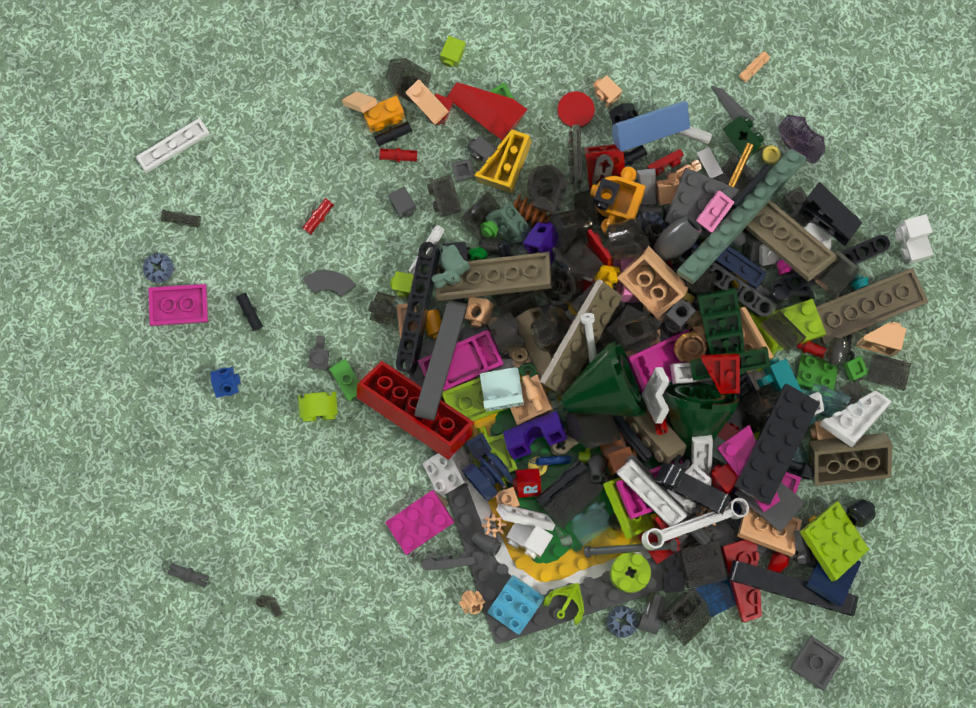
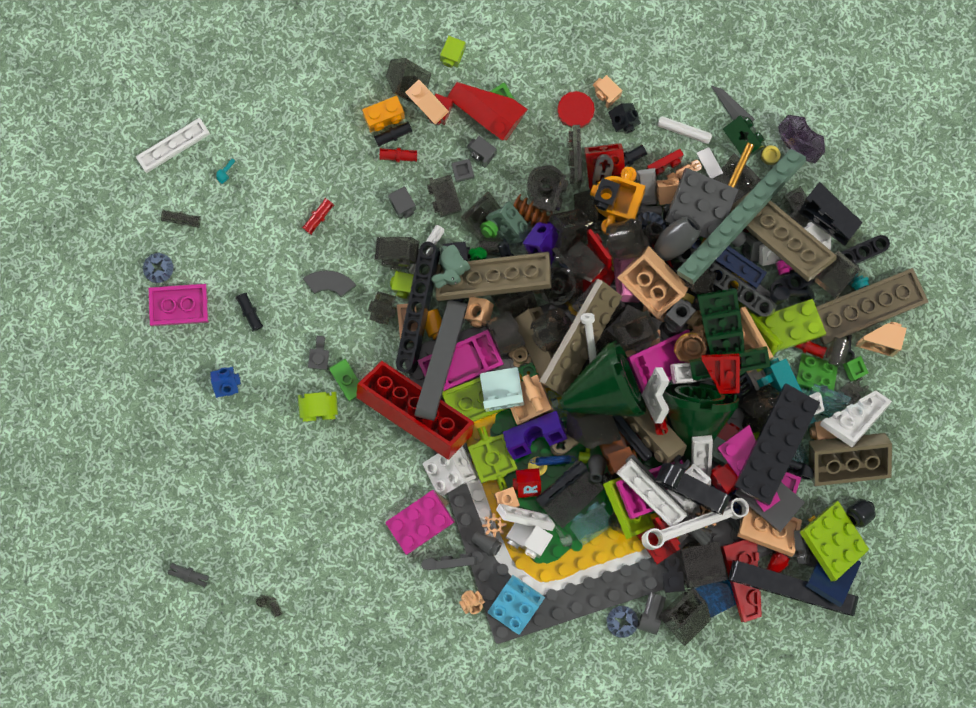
light nougat tile [342,91,378,113] -> none
dark blue wheel [461,449,514,502] -> none
dark blue plate [466,433,492,460] -> none
yellow wedge [474,130,532,193] -> none
lime helmet [542,583,584,626] -> none
dark grey bar [584,539,678,558] -> none
yellow tile [594,265,621,288] -> none
lime brick [609,552,651,593] -> none
medium blue brick [612,101,690,152] -> none
bright pink plate [696,190,734,233] -> none
black bar [731,165,770,209] -> none
light nougat axle [739,51,770,82] -> none
clear smoke plate [760,310,806,353] -> none
dark grey plate [789,635,845,691] -> none
clear smoke plate [866,353,912,391] -> none
white brick [895,214,934,264] -> none
none -> teal hand [216,159,235,184]
none -> clear smoke brick [374,237,420,272]

